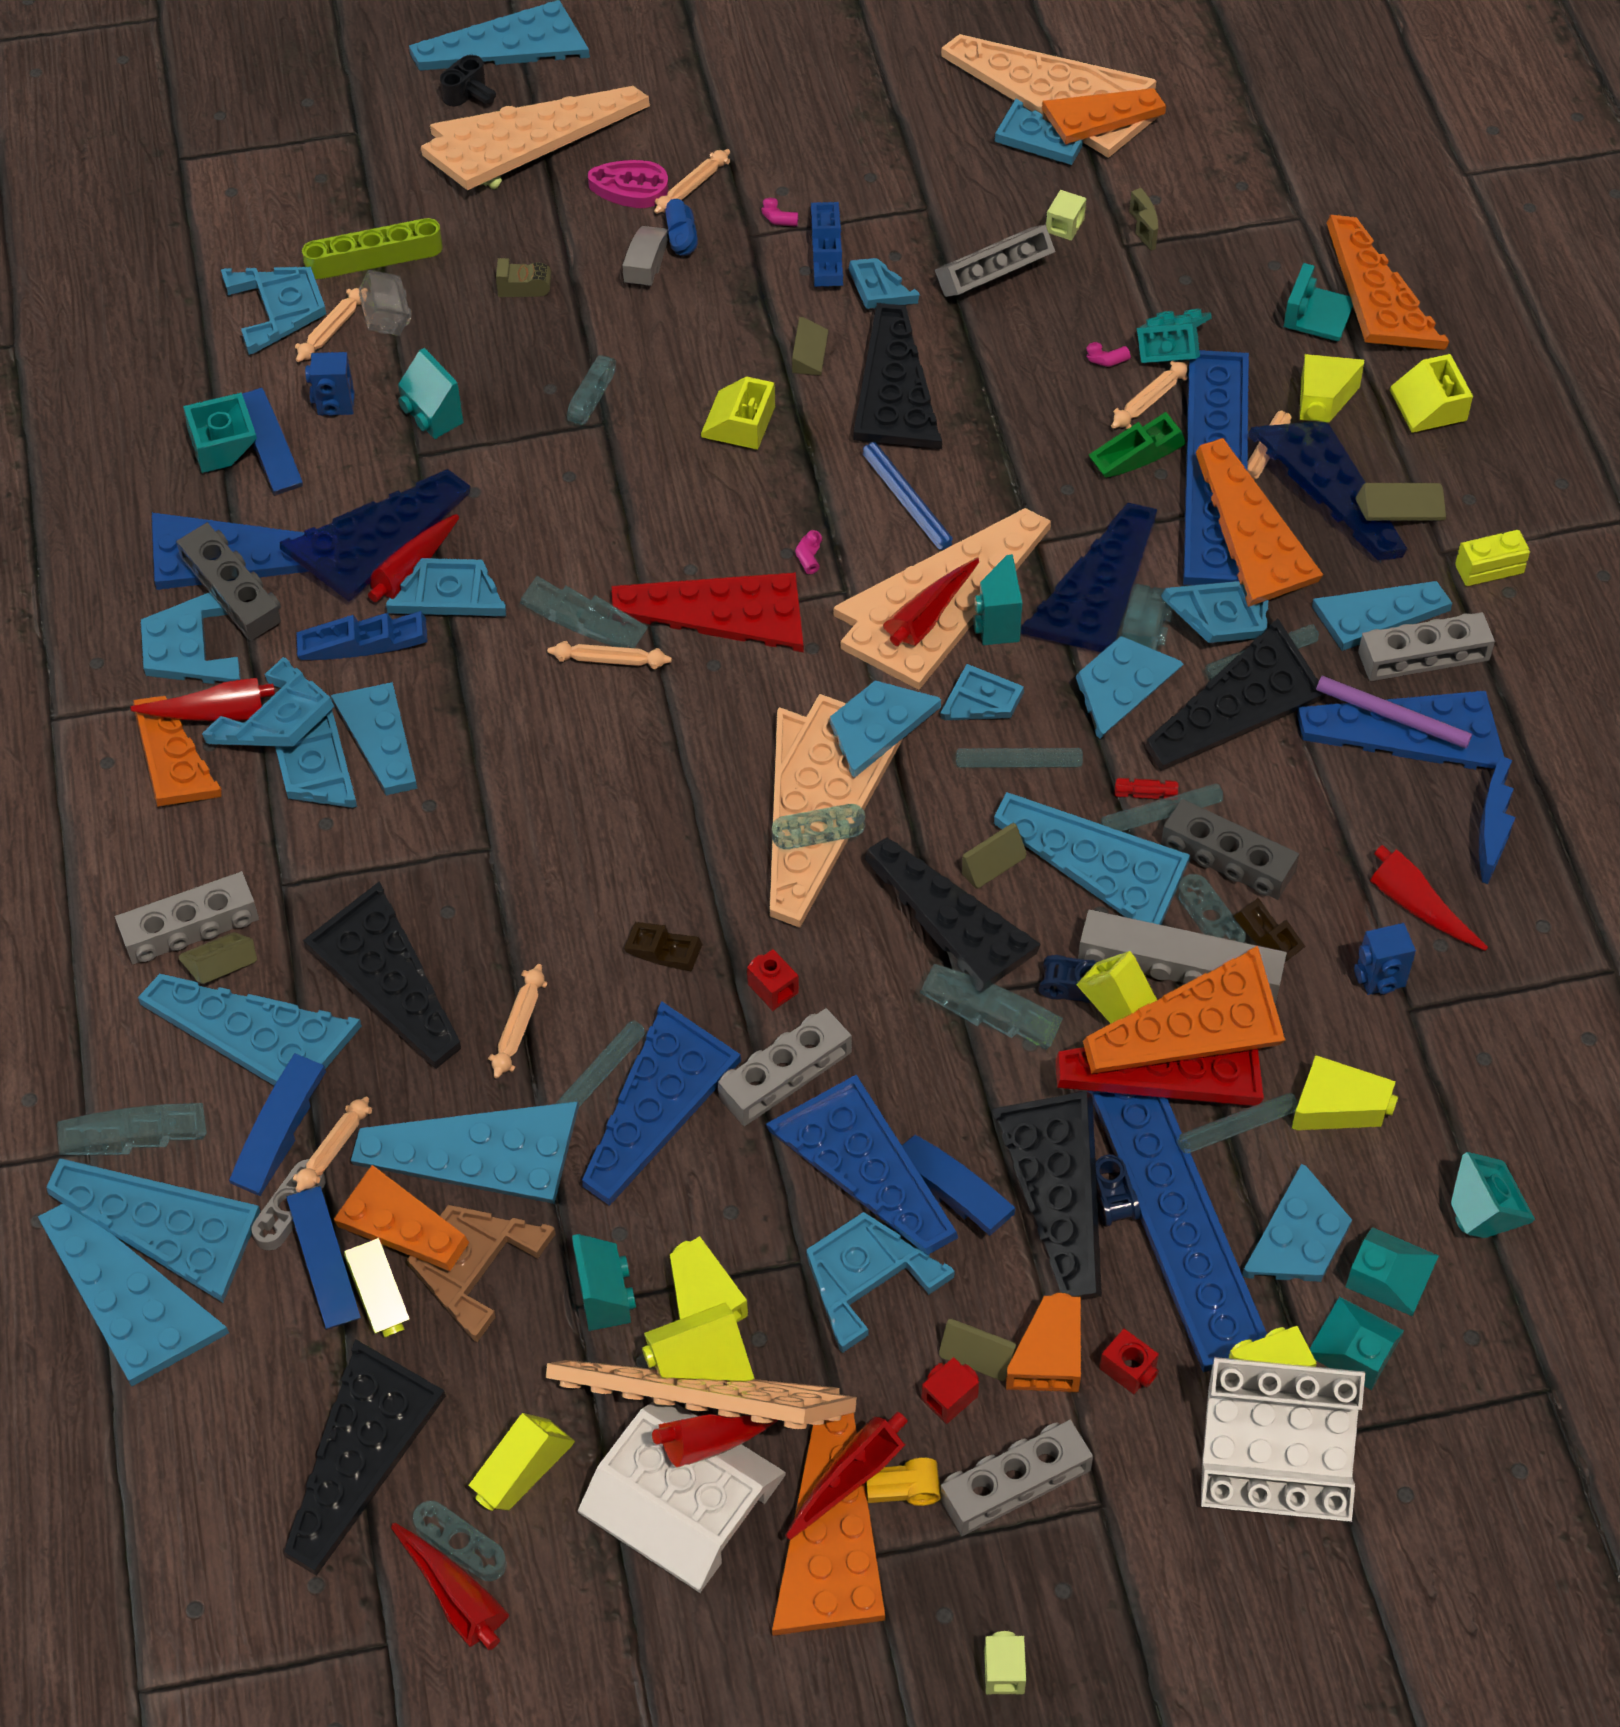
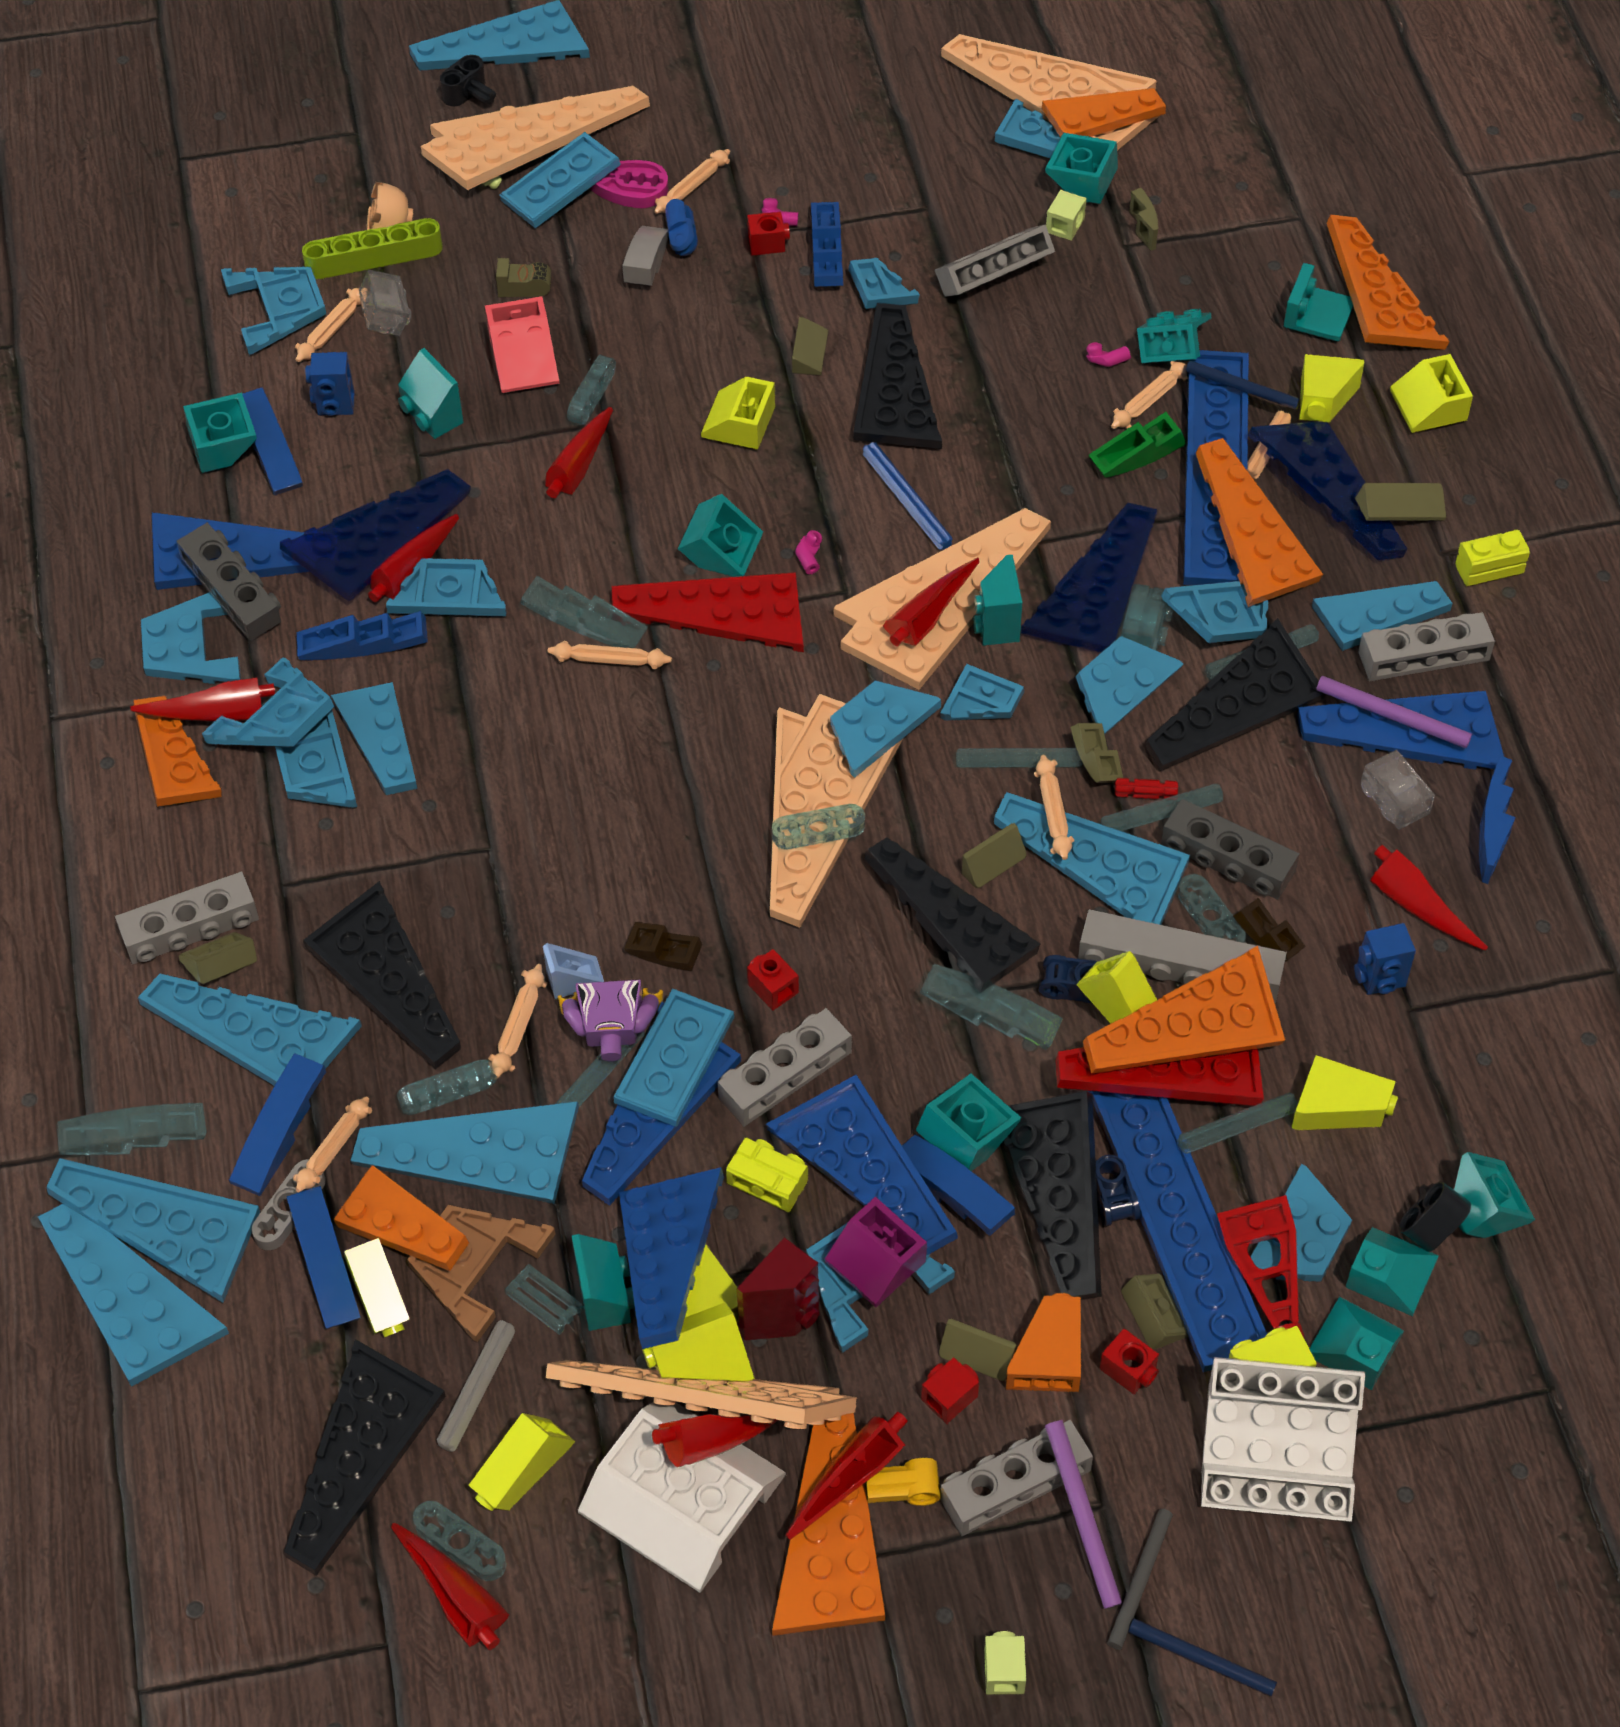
none -> light nougat cylinder [367,182,413,230]
none -> clear light blue beam [397,1060,497,1115]
none -> light grey axle [437,1320,515,1452]
none -> coral slope [485,296,560,393]
none -> dark azure tile [499,132,621,228]
none -> clear light blue tile [505,1264,583,1335]
none -> light blue slope [543,943,604,999]
none -> red piece [546,407,613,498]
none -> medium lavender torso [558,980,663,1061]
none -> dark azure tile [613,989,734,1127]
none -> blue wing [619,1167,724,1349]
none -> teal slope [678,494,763,577]
none -> neon yellow brick [726,1137,808,1212]
none -> dark red slope [737,1237,820,1340]
none -> red brick [747,212,790,256]
none -> magenta slope [825,1197,927,1308]
none -> teal slope [916,1073,1021,1171]
none -> light nougat wheel [1034,754,1074,860]
none -> teal slope [1045,133,1118,204]
none -> medium lavender piece [1045,1420,1122,1609]
none -> olive slope [1071,723,1123,783]
none -> dark grey bar [1107,1508,1173,1650]
none -> olive slope [1121,1274,1188,1349]
none -> dark blue bar [1128,1618,1277,1697]
none -> dark blue bar [1186,360,1301,410]
none -> red plate [1217,1195,1305,1339]
none -> clear brick [1361,750,1435,830]
none -> black beam [1399,1181,1471,1252]

